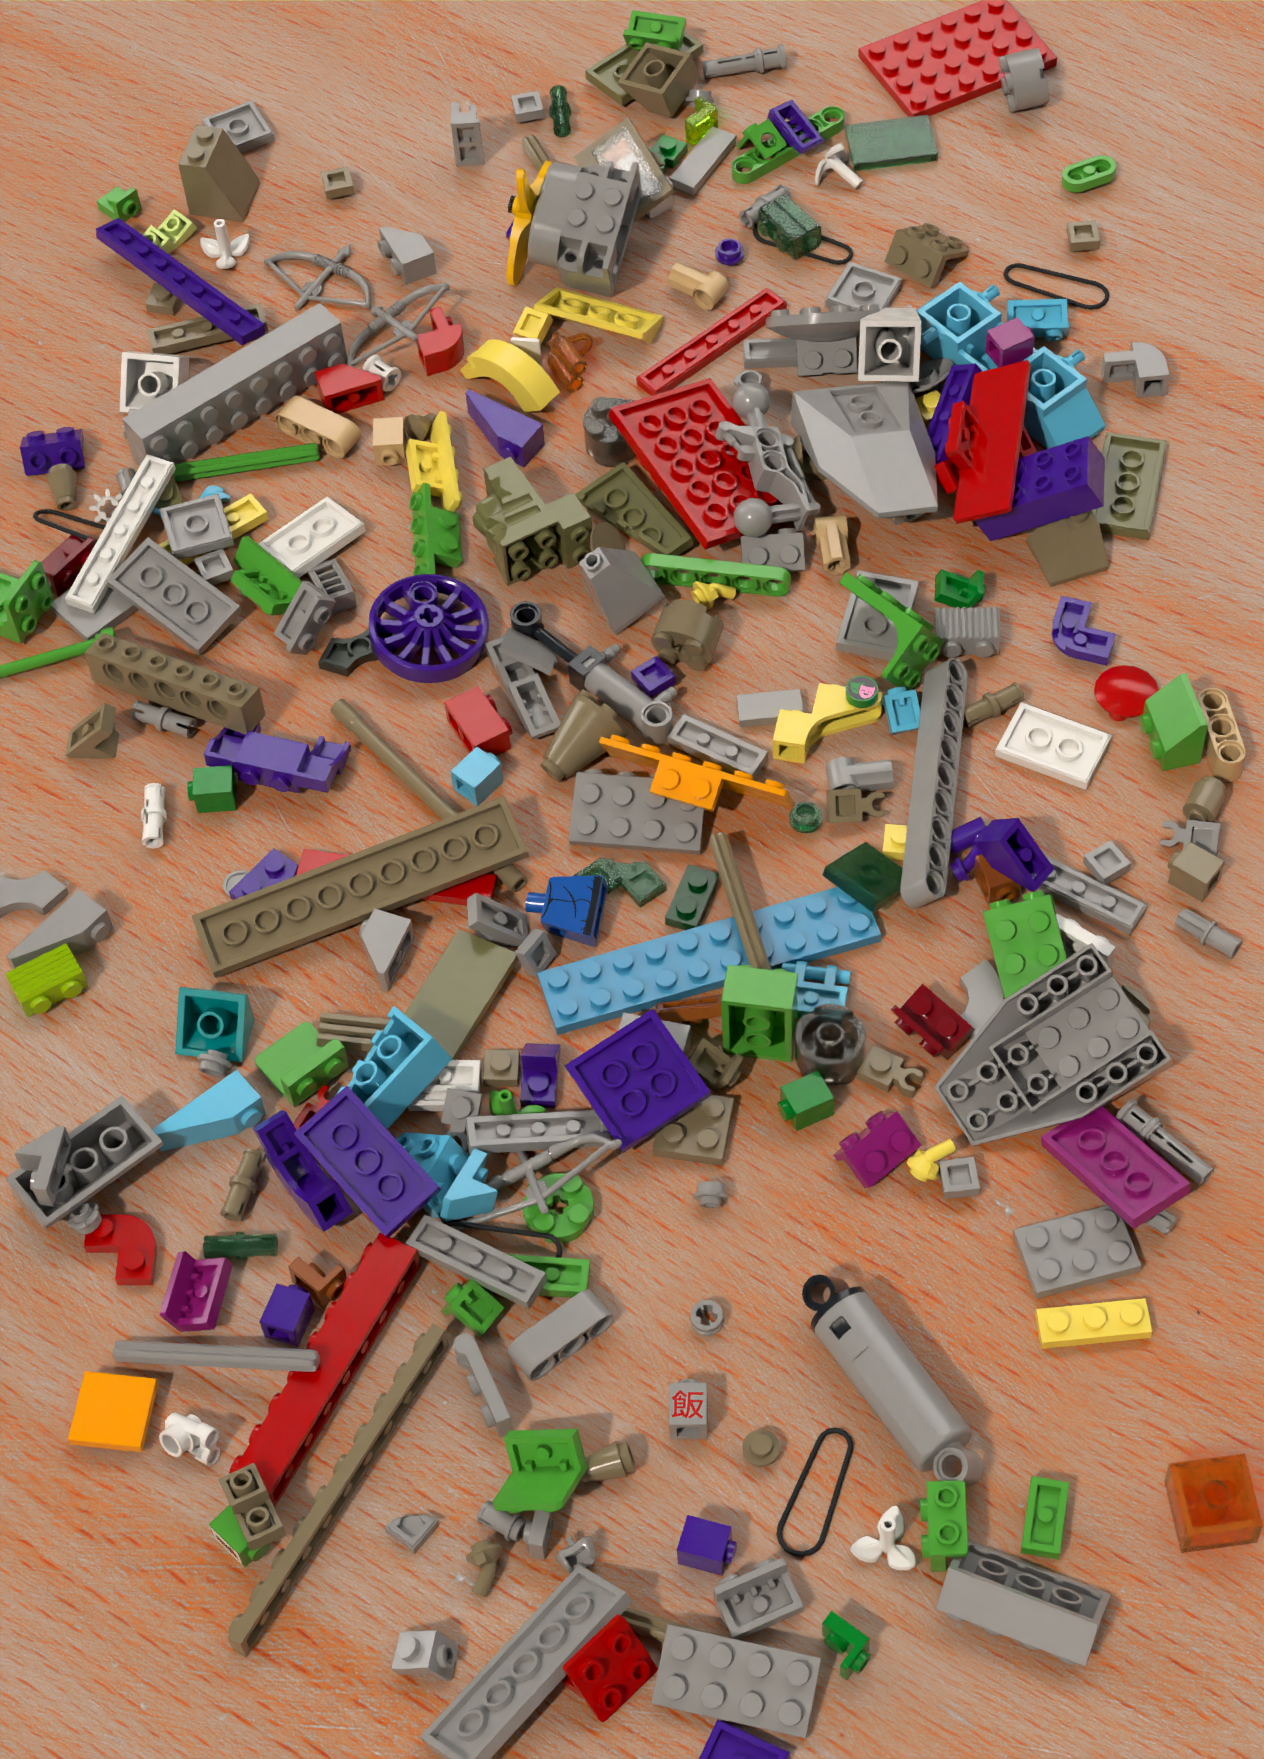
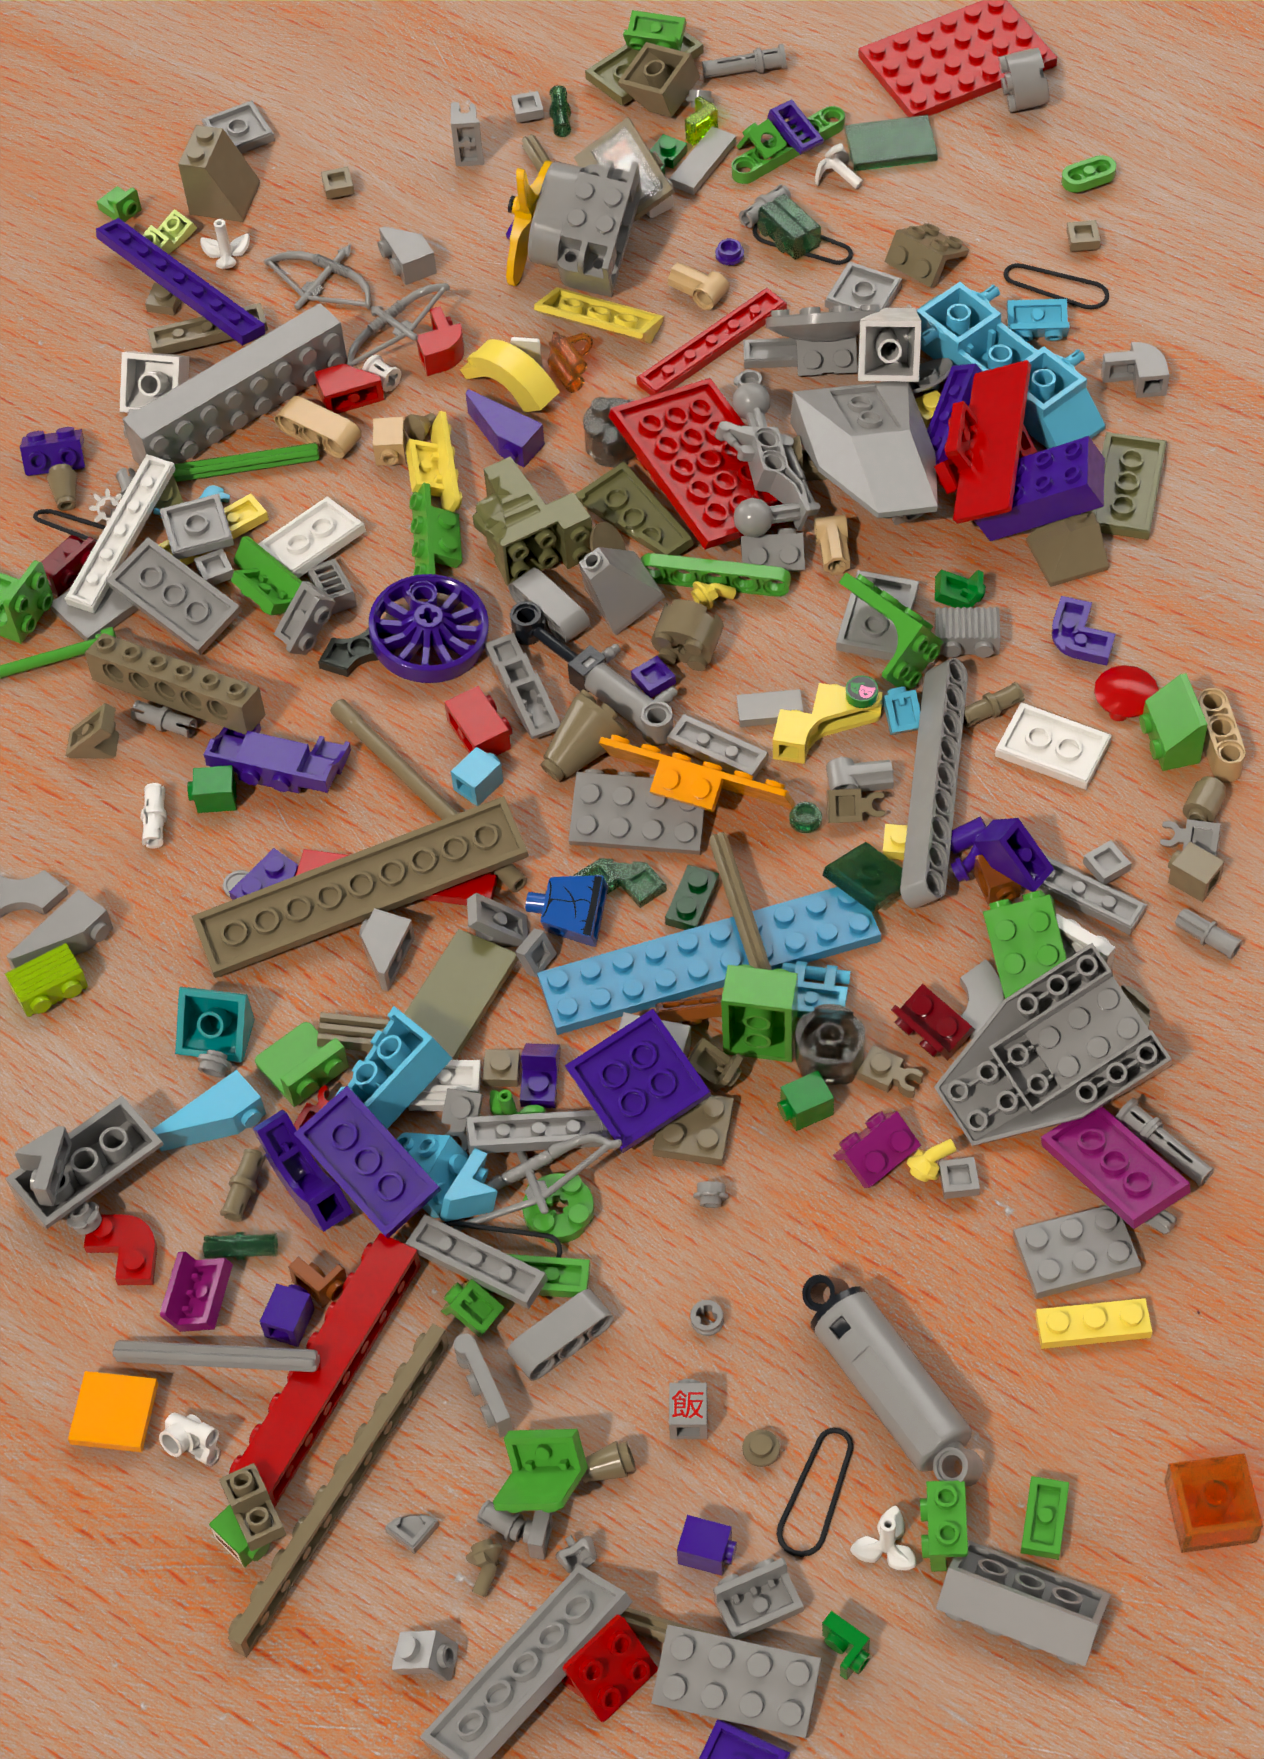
light grey piece [498,627,558,675] -> none
light yellow plate [513,307,553,344] -> none
magenta brick [985,317,1035,367] -> none
none -> light grey beam [508,567,590,644]

